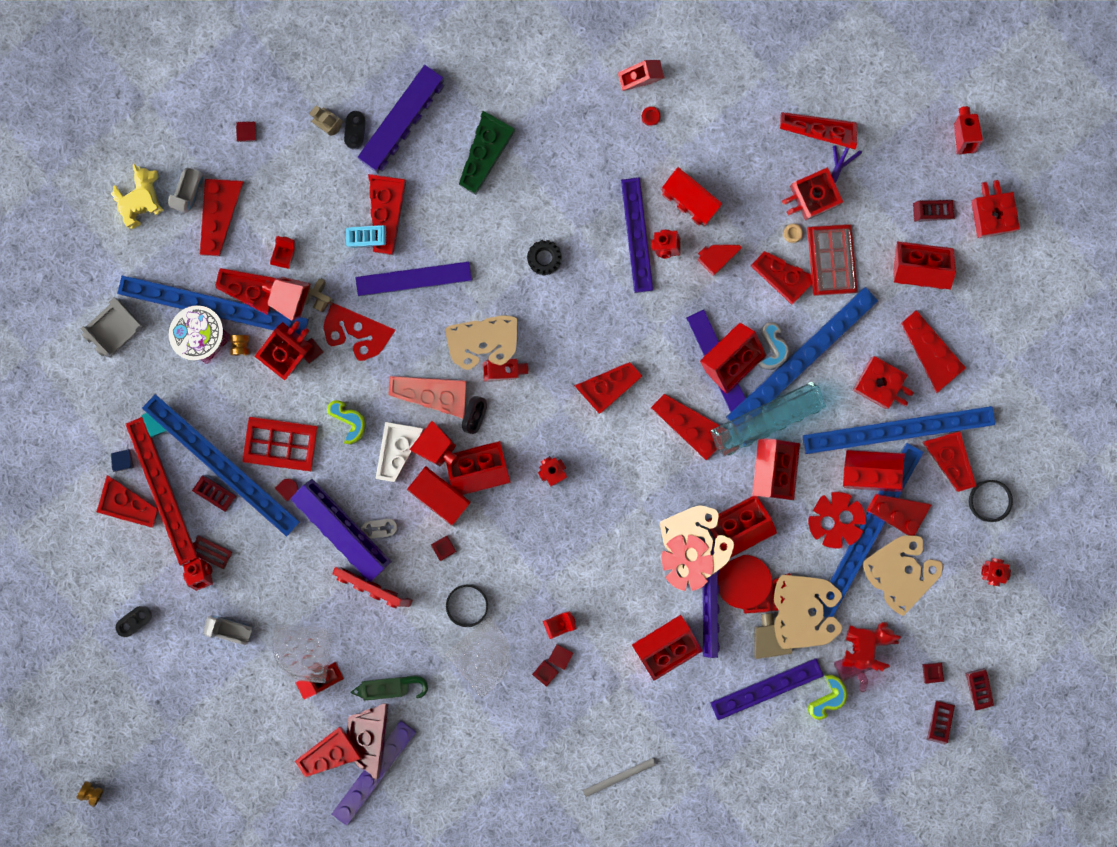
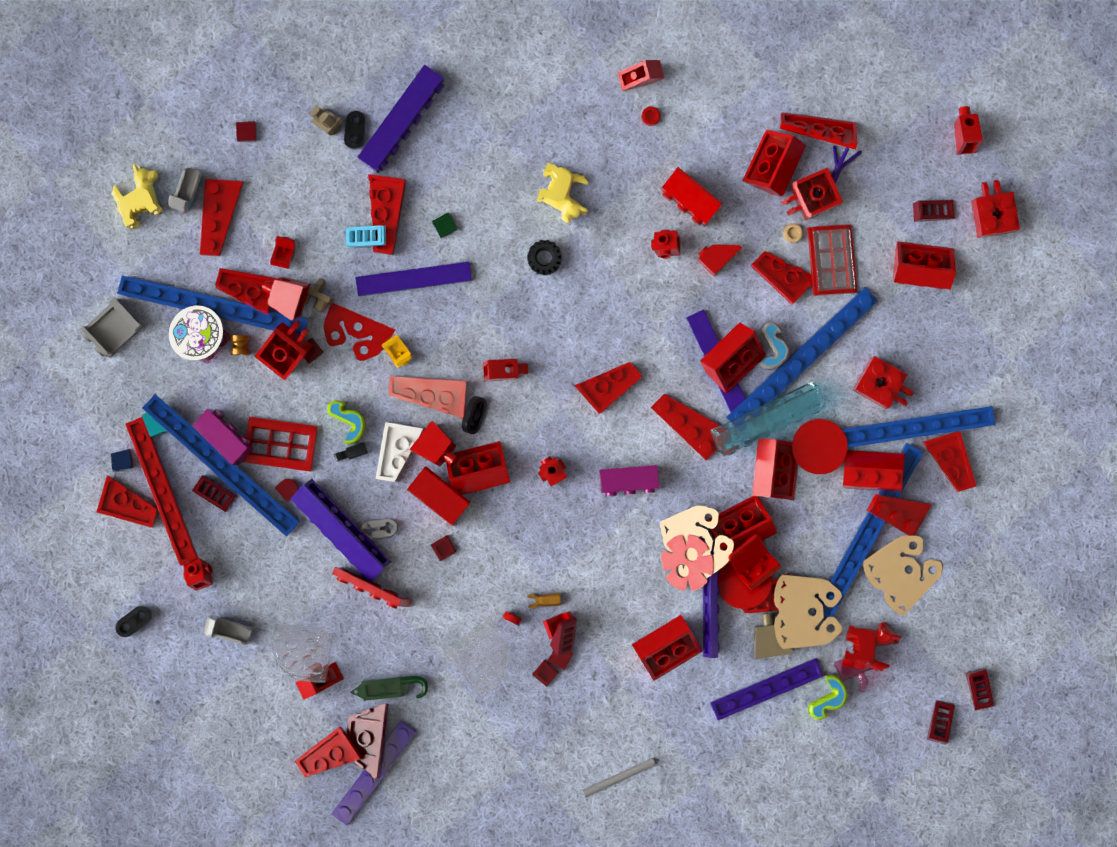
pearl gold wheel [77,781,104,807] -> none
dark red tile [193,535,233,569] -> none
tan piece [445,315,517,370] -> none
black tyre [446,584,488,627] -> none
dark green wing [459,110,516,195] -> none
dark purple tile [621,177,653,293] -> none
red piece [808,492,866,549] -> none
red wing [901,310,966,393] -> none
dark red tile [922,662,944,684] -> none
black tyre [969,480,1013,522] -> none
red brick [981,558,1011,587] -> none
none -> magenta brick [192,409,253,466]
none -> black bar [333,442,368,462]
none -> yellow bracket [382,334,413,368]
none -> dark green tile [432,212,457,238]
none -> red tile [502,611,522,626]
none -> pearl gold bar [527,592,561,609]
none -> light yellow animal [536,162,589,223]
none -> dark red slope [550,617,577,656]
none -> magenta brick [599,465,659,496]
none -> red bracket [728,534,781,591]
none -> red slope [742,130,806,197]
none -> red sticker [792,419,848,474]

